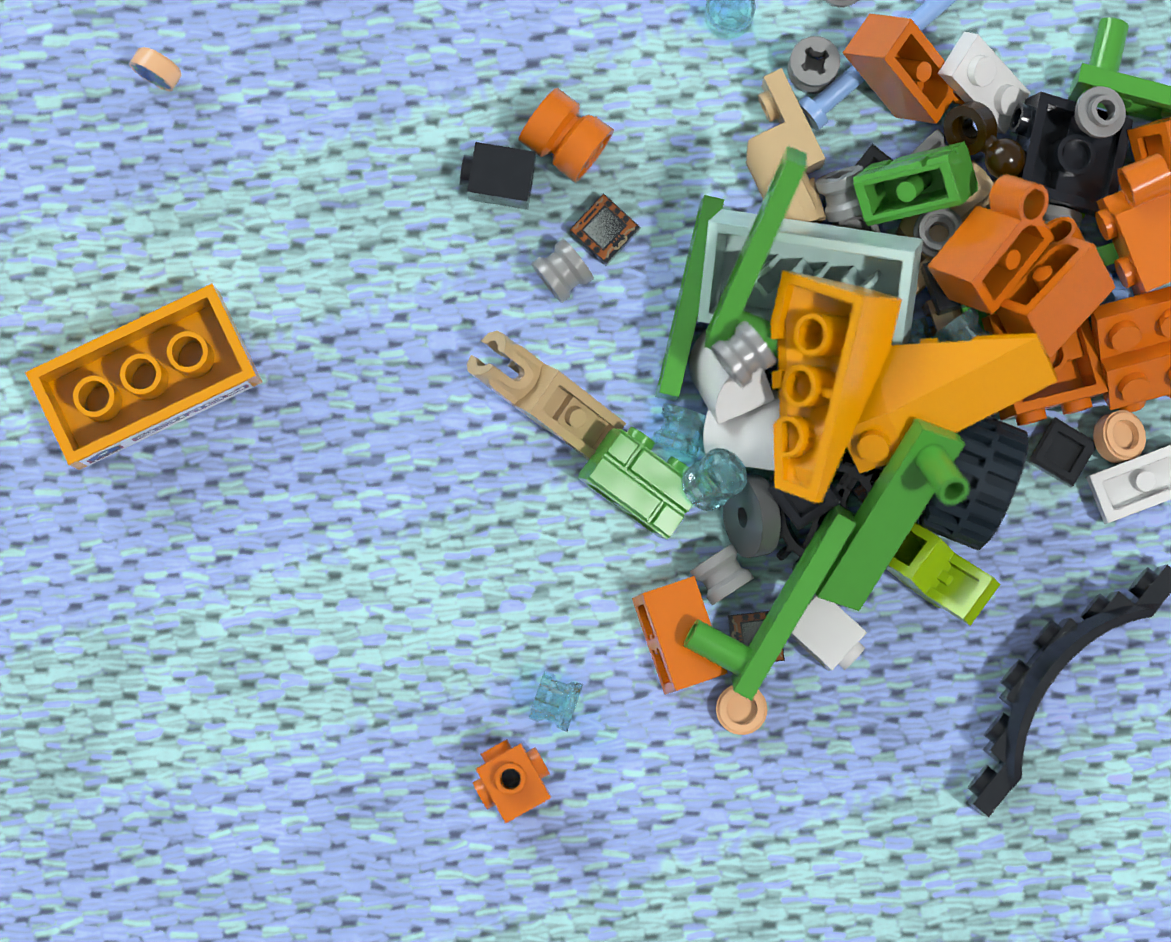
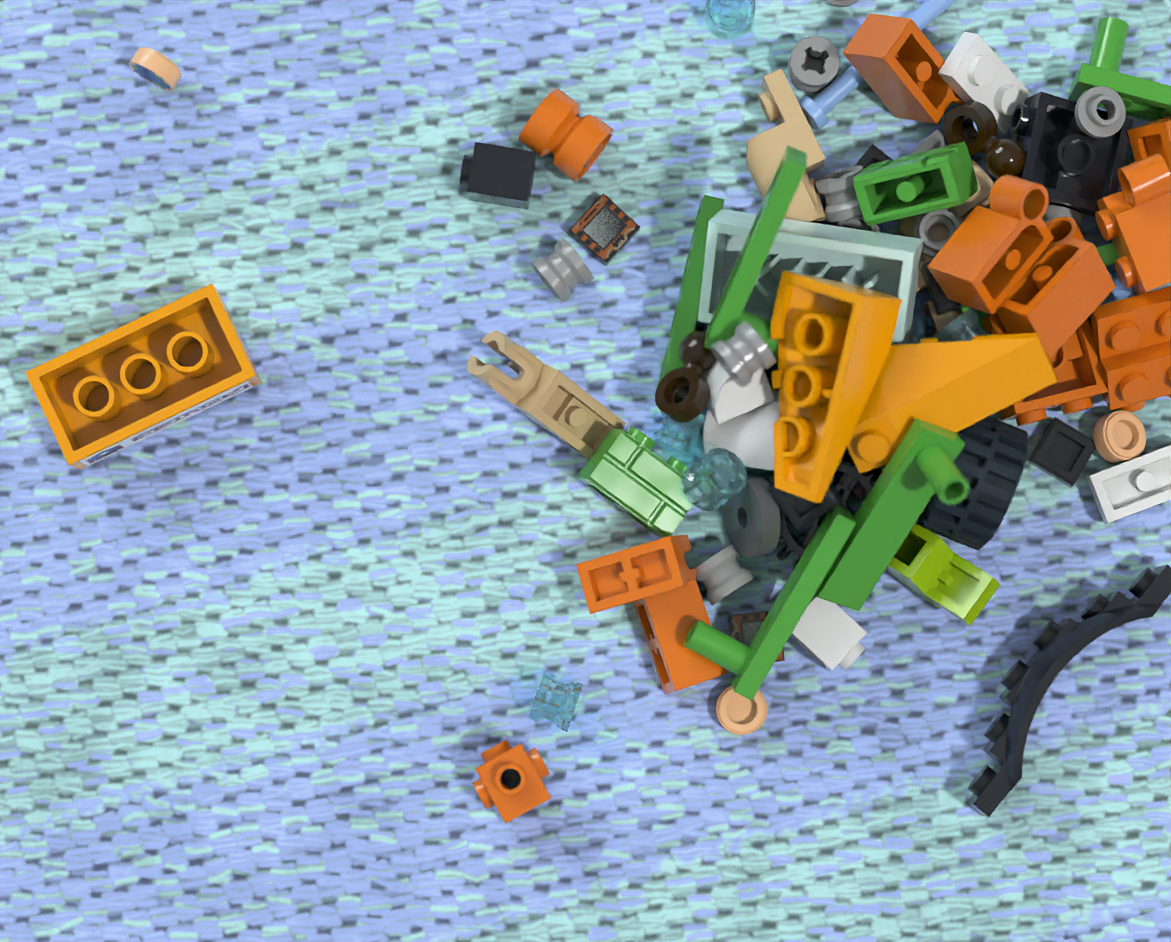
none -> orange hinge [576,535,697,614]
none -> dark brown plate [655,331,717,423]

